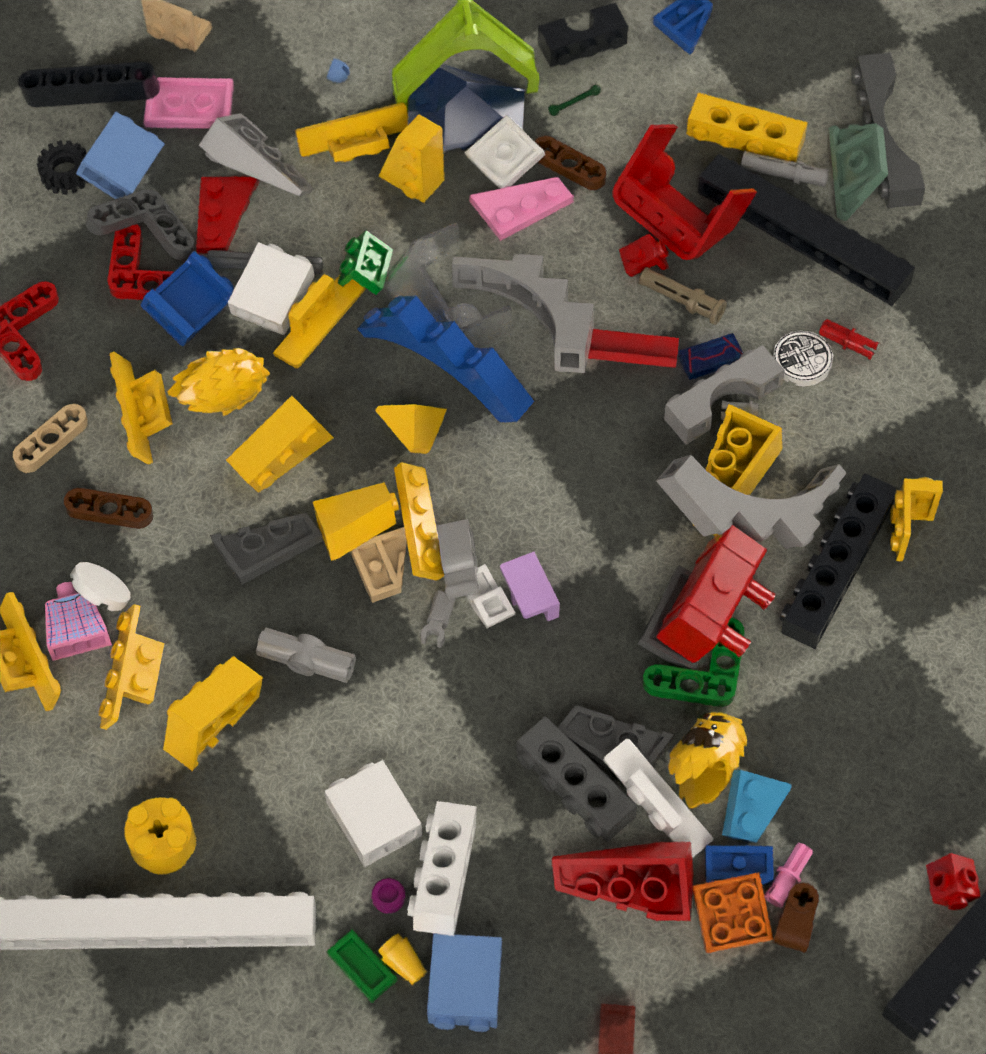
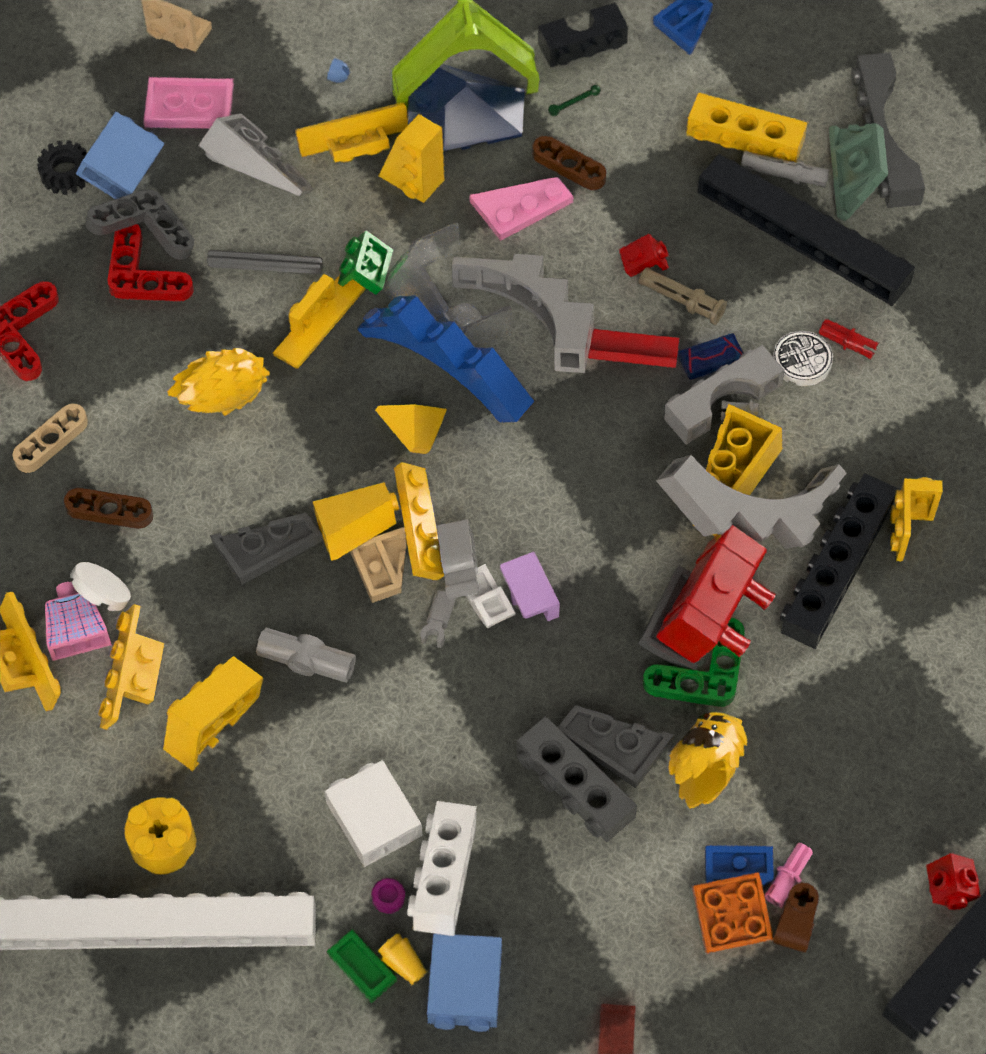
black beam [18,62,160,108] -> none
yellow bracket [109,351,173,465] -> none
blue panel [140,251,234,347] -> none
red wing [196,177,259,253] -> none
yellow wedge [226,396,334,493] -> none
white brick [228,242,315,335] -> none
white tile [465,115,545,189] -> none
red wedge [552,842,694,921] -> none
white bracket [603,739,713,858] -> none
red windscreen [613,124,757,260] -> none
dark azure wing [722,770,792,843] -> none

